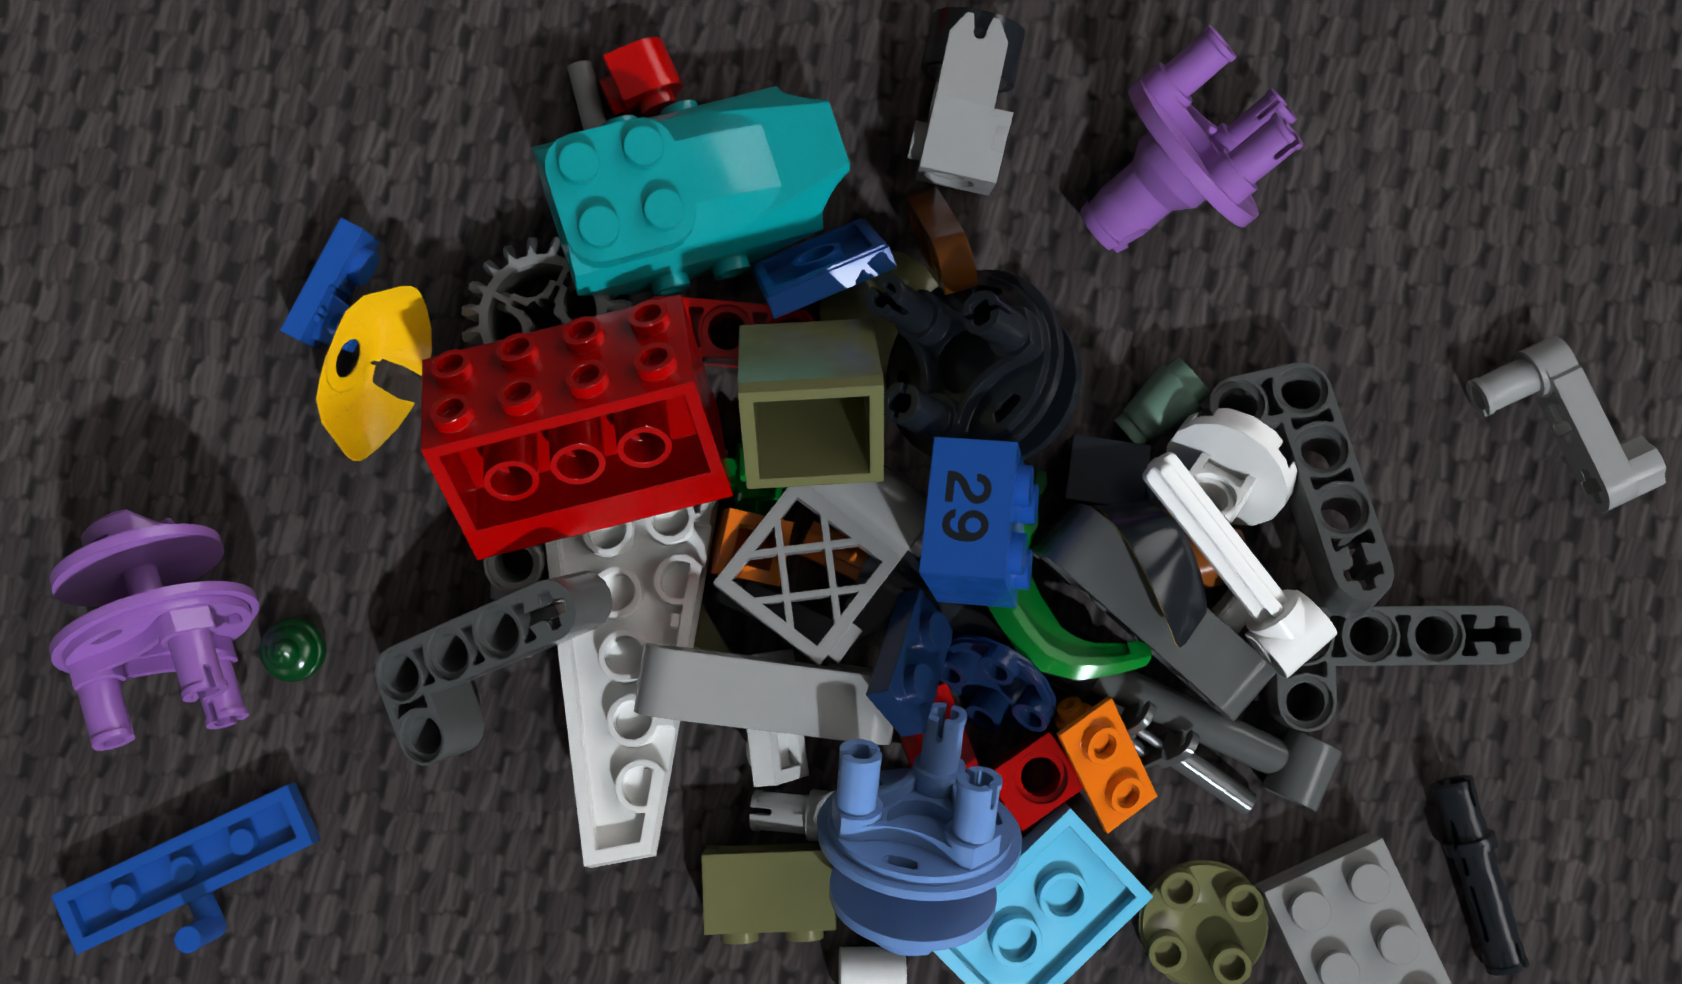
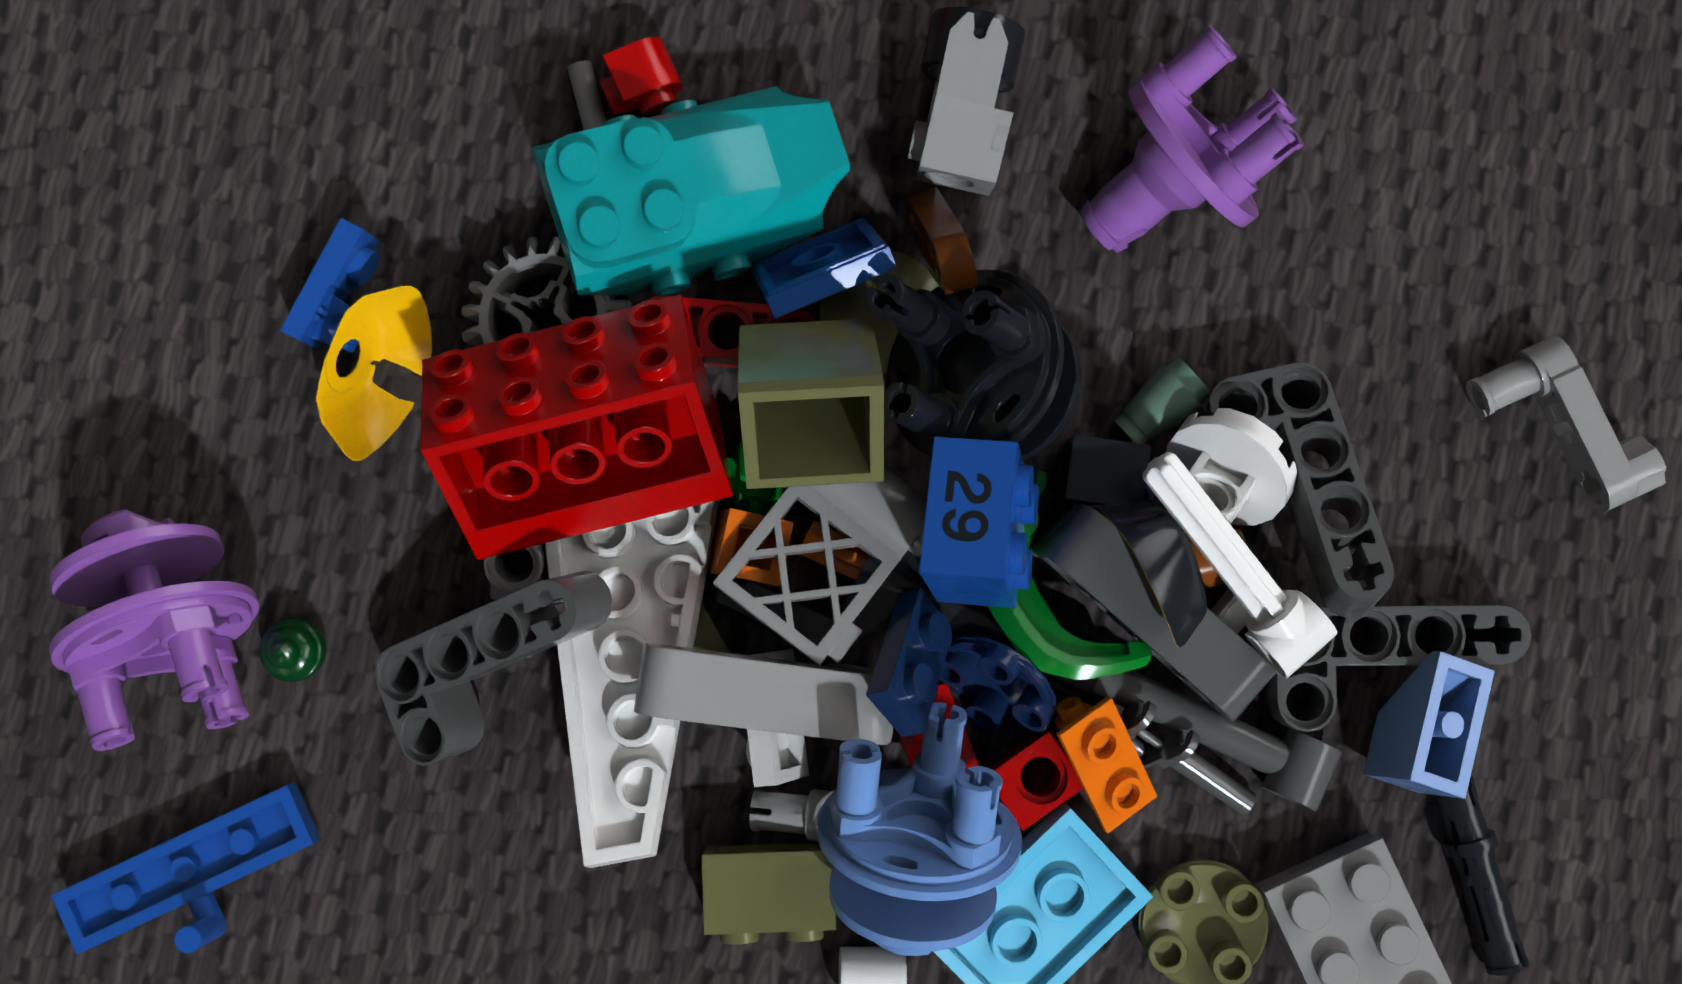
none -> medium blue slope [1363,651,1495,799]

